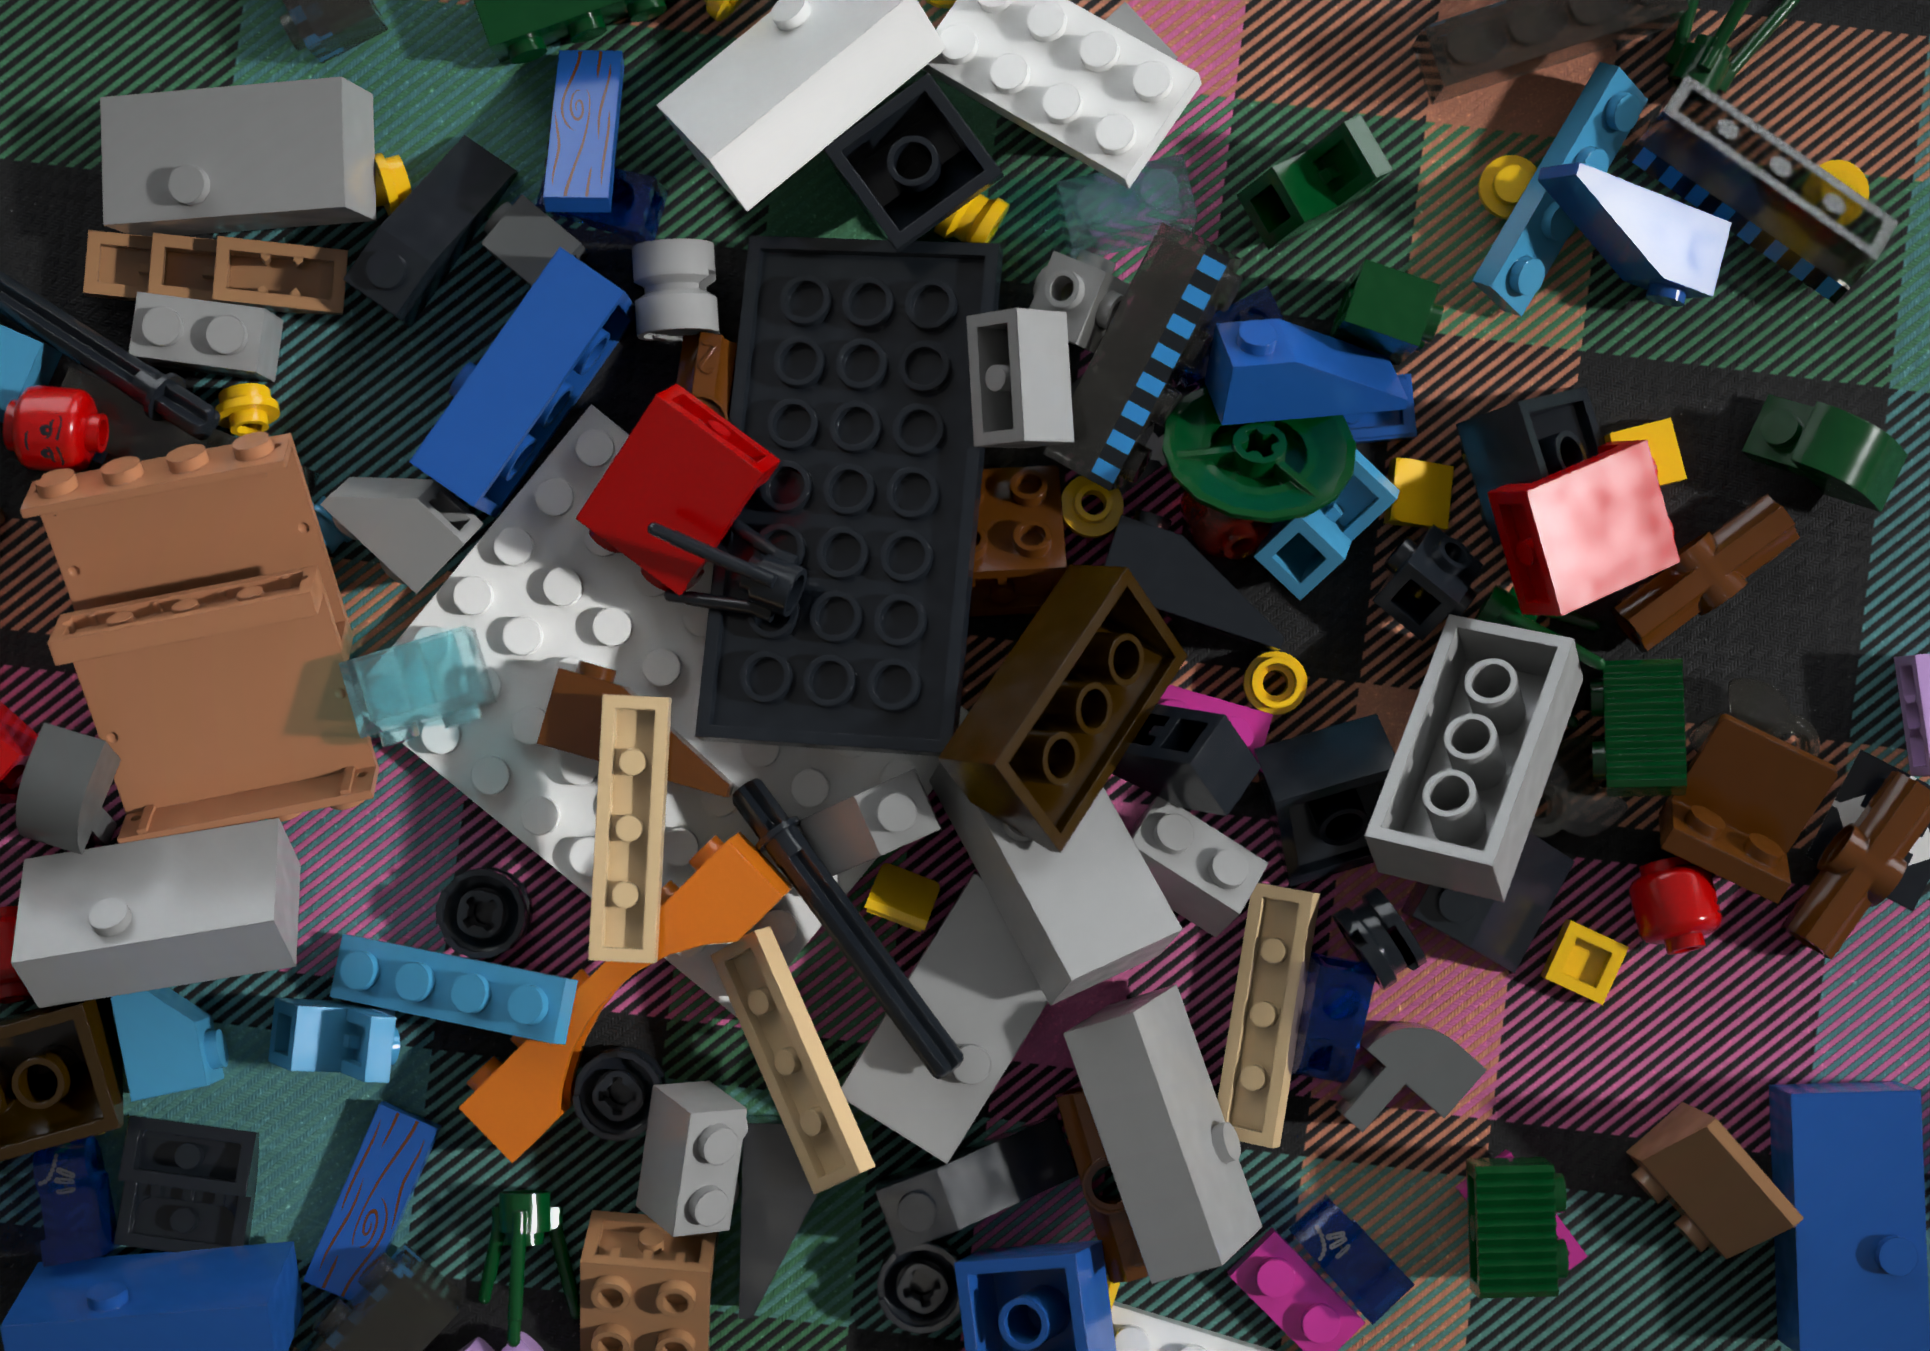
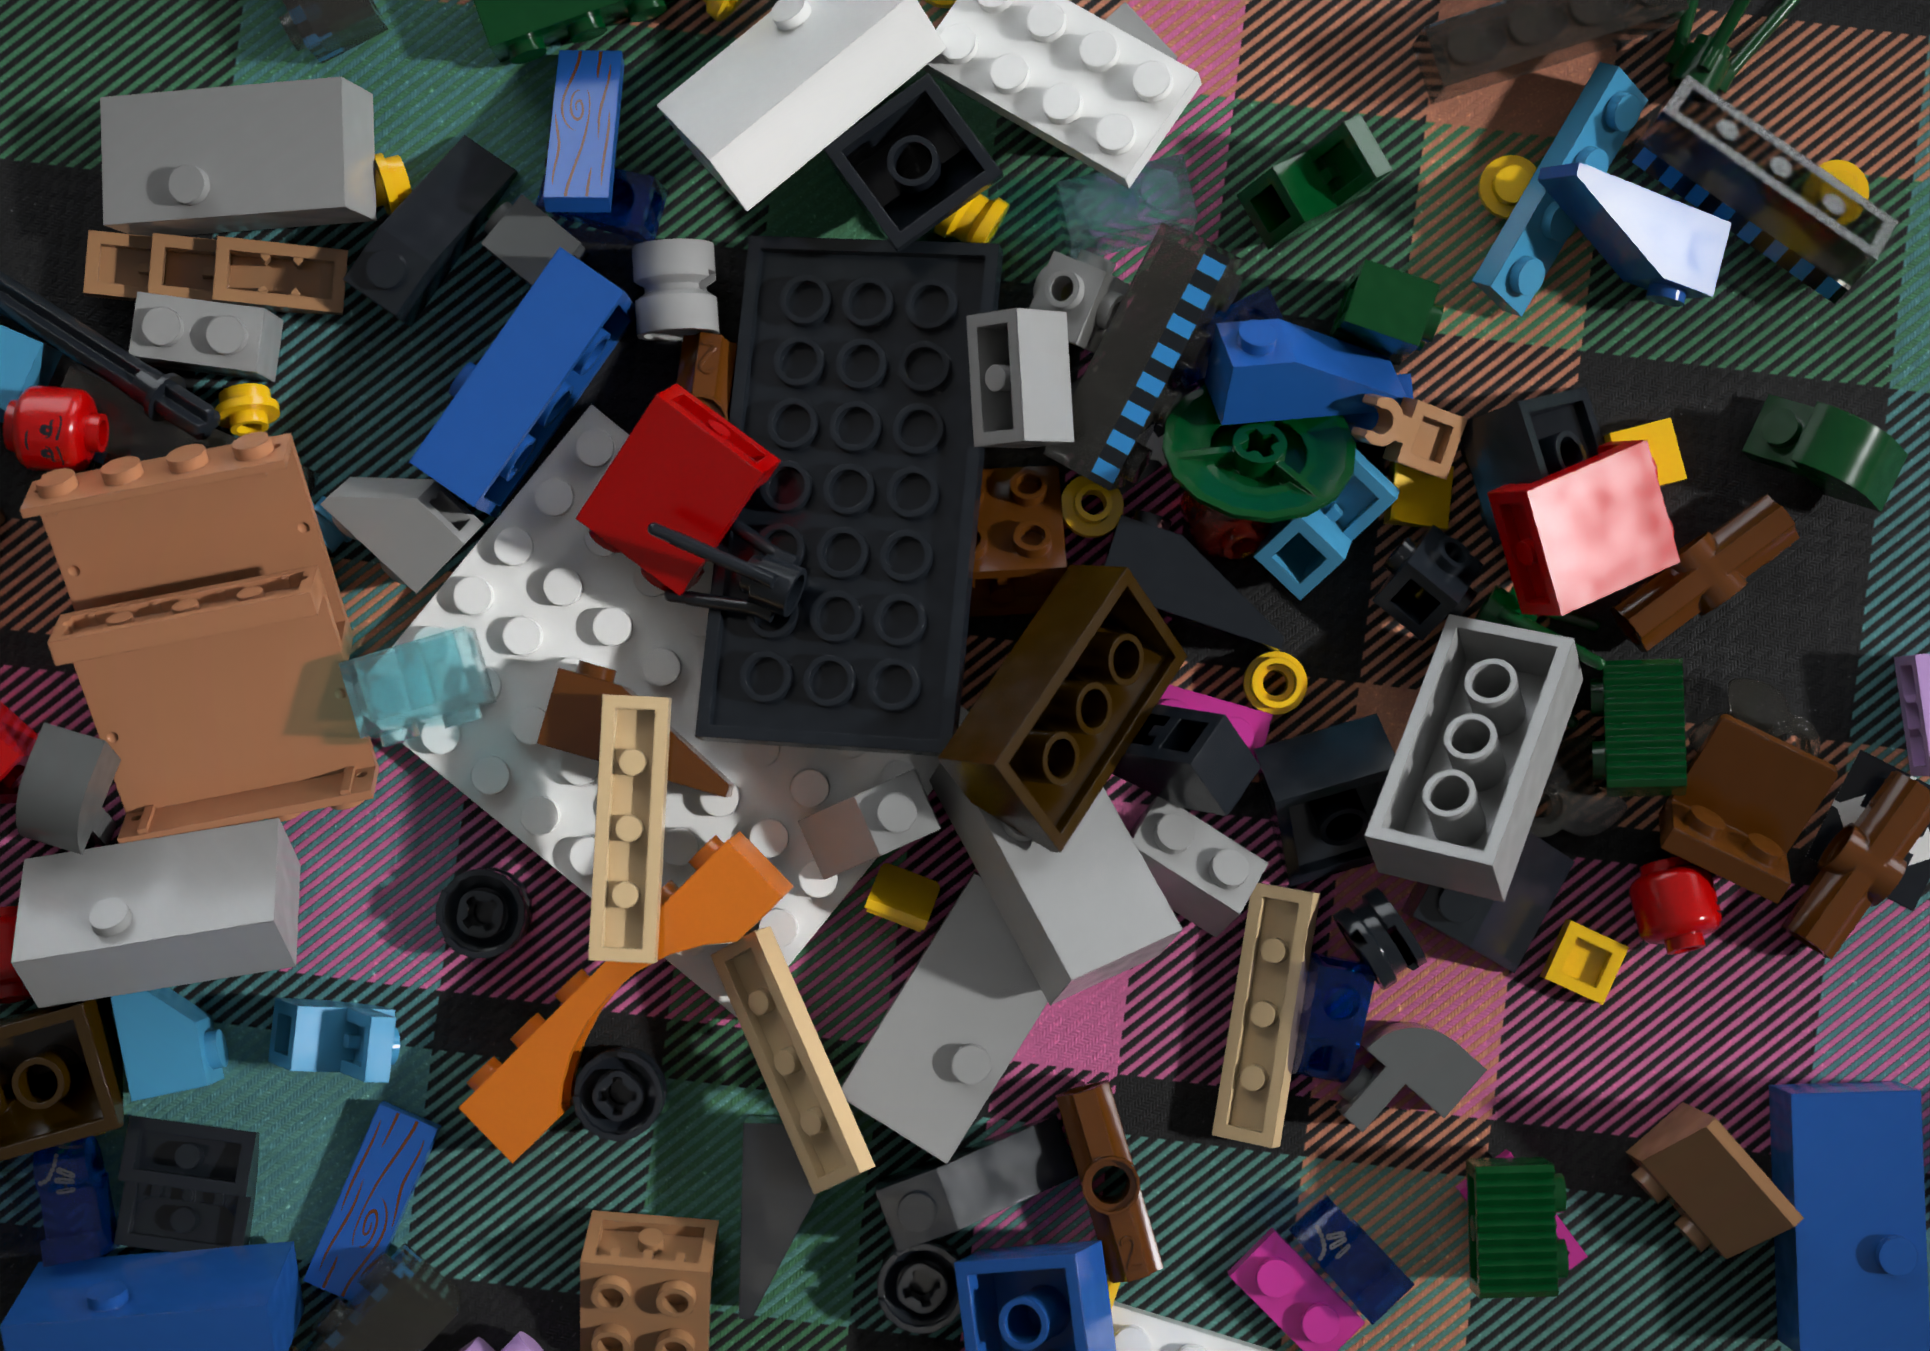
dark azure plate [330,934,578,1045] -> none
dark green plant [478,1190,580,1348] -> none
light grey brick [636,1081,748,1237] -> none
black axle [732,778,964,1079] -> none
light grey brick [1063,984,1263,1284] -> none
none -> medium nougat plate [1351,394,1467,480]

